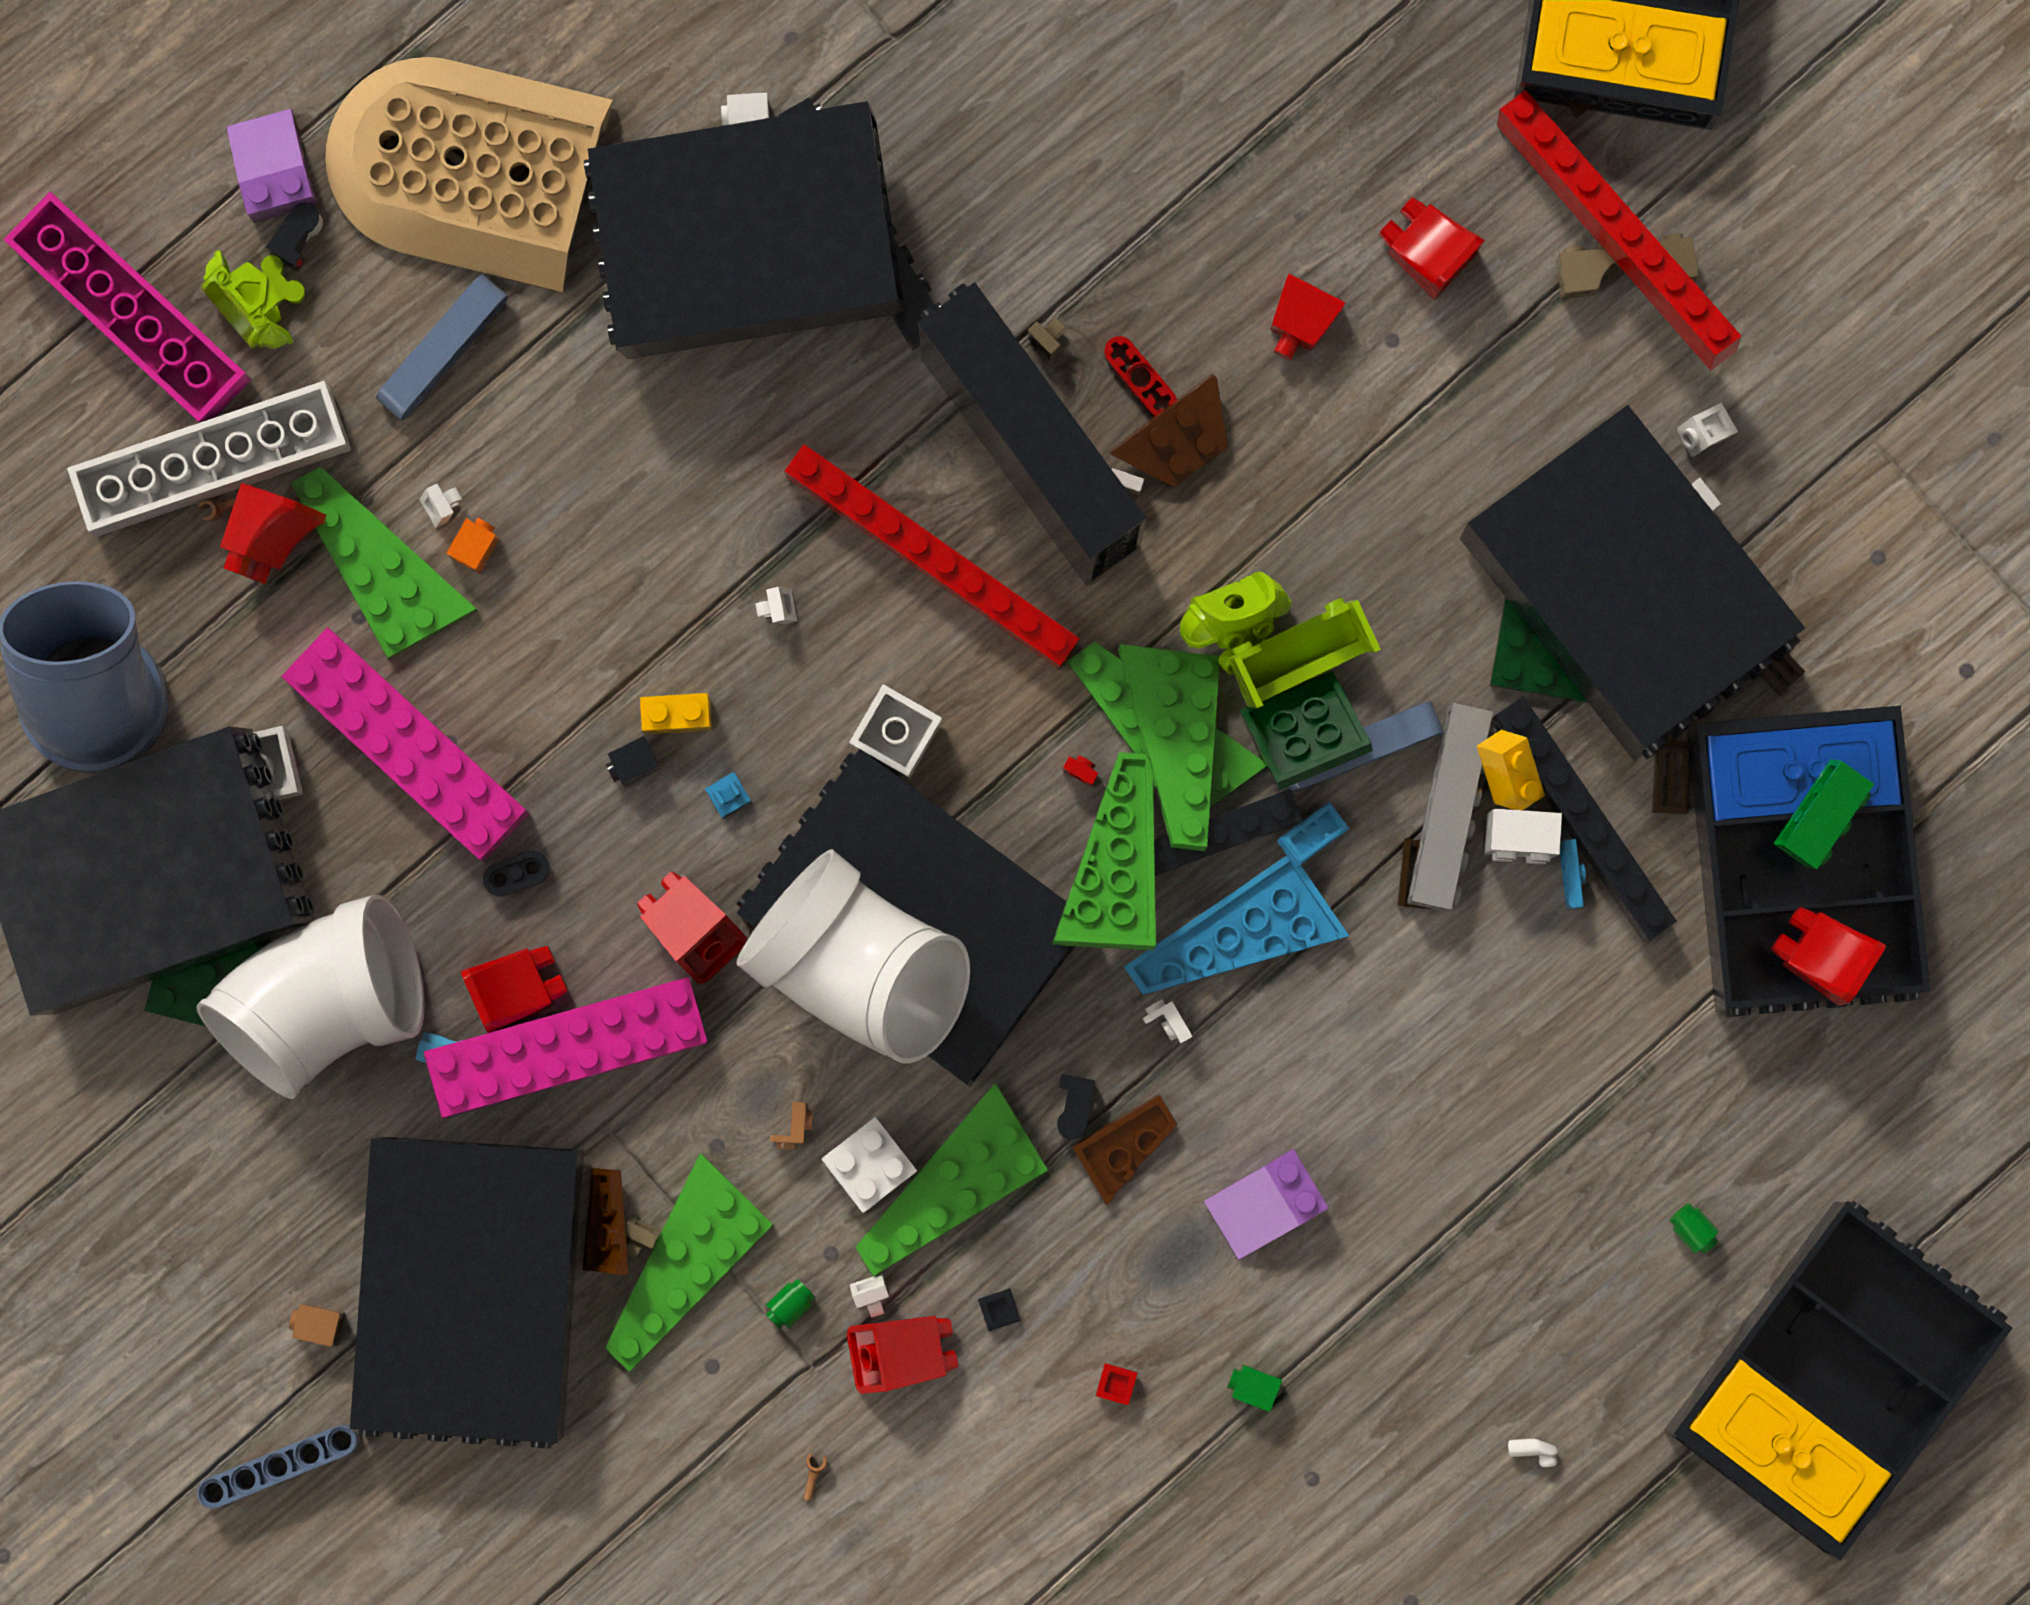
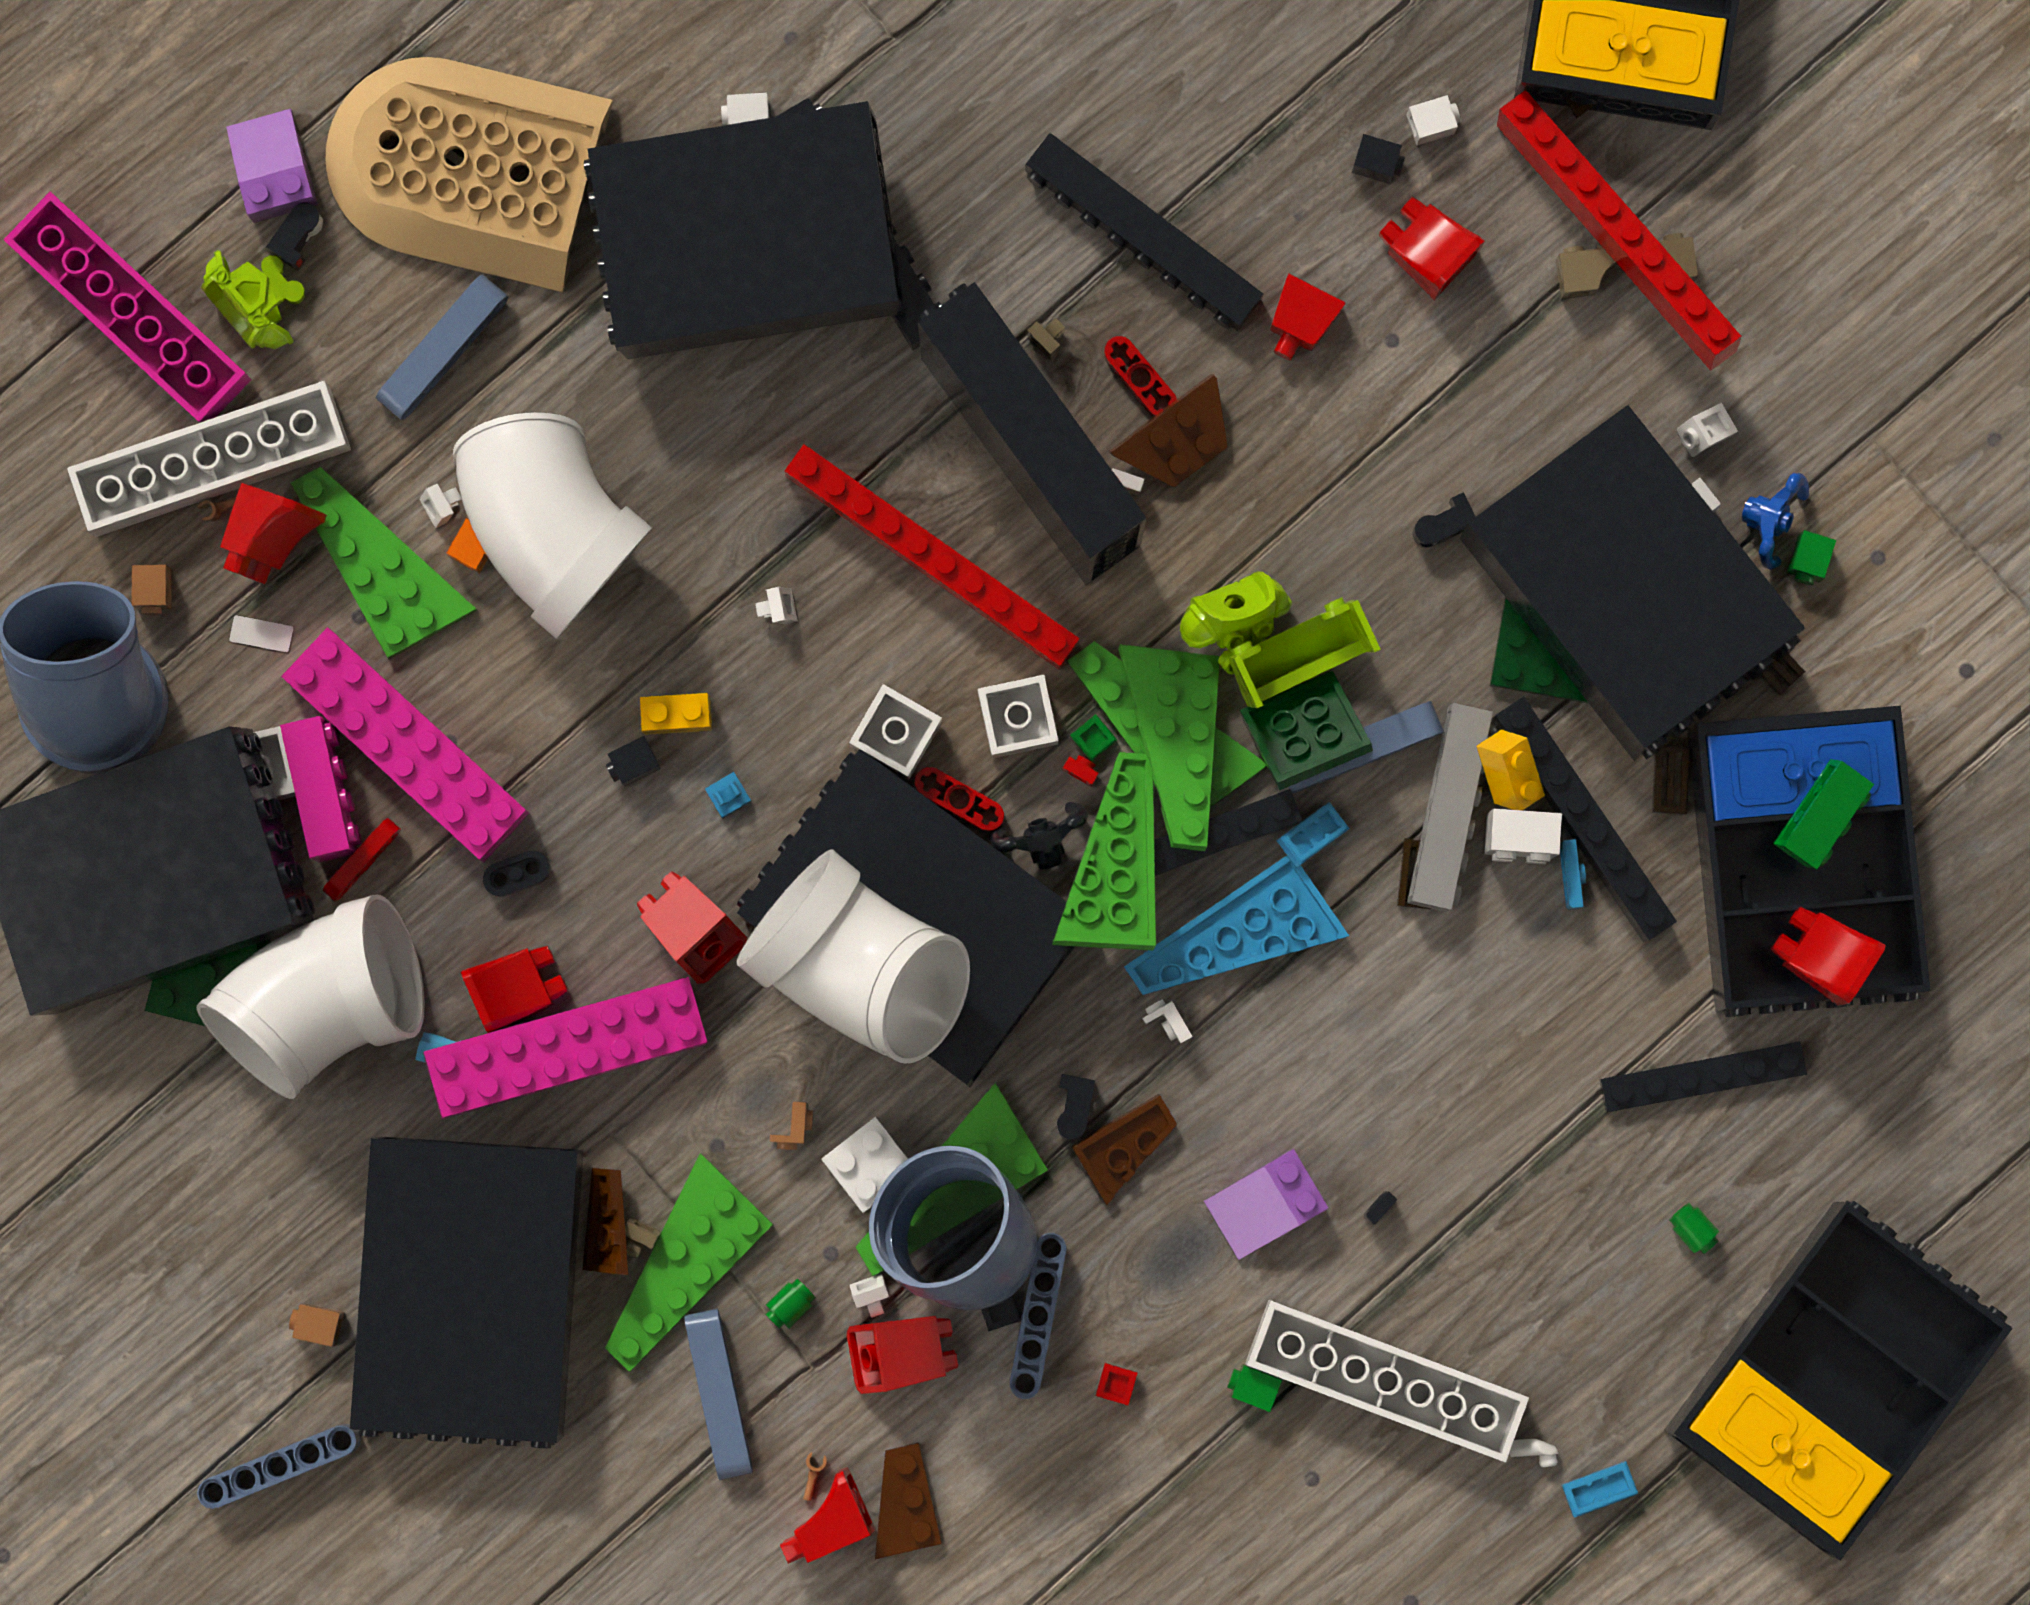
none -> medium nougat brick [132,565,172,615]
none -> white sticker [229,615,293,652]
none -> dark pink brick [280,716,362,863]
none -> red beam [322,818,401,902]
none -> white cylinder [453,412,652,639]
none -> sand blue beam [684,1308,753,1480]
none -> red hips [780,1467,876,1564]
none -> sand blue cylinder [869,1146,1037,1310]
none -> reddish brown wing [875,1442,942,1559]
none -> red beam [915,767,1004,832]
none -> white brick [978,675,1058,759]
none -> black piece [990,802,1088,869]
none -> sand blue beam [1010,1233,1066,1399]
none -> black brick [1025,133,1264,331]
none -> green tile [1070,714,1117,762]
none -> white brick [1245,1300,1529,1462]
none -> black brick [1351,134,1405,184]
none -> black tile [1363,1191,1397,1225]
none -> white brick [1406,95,1461,146]
none -> black leg [1412,492,1476,548]
none -> dark azure plate [1561,1461,1638,1518]
none -> black plate [1599,1041,1807,1113]
none -> blue piece [1742,473,1809,570]
none -> green brick [1787,530,1836,585]

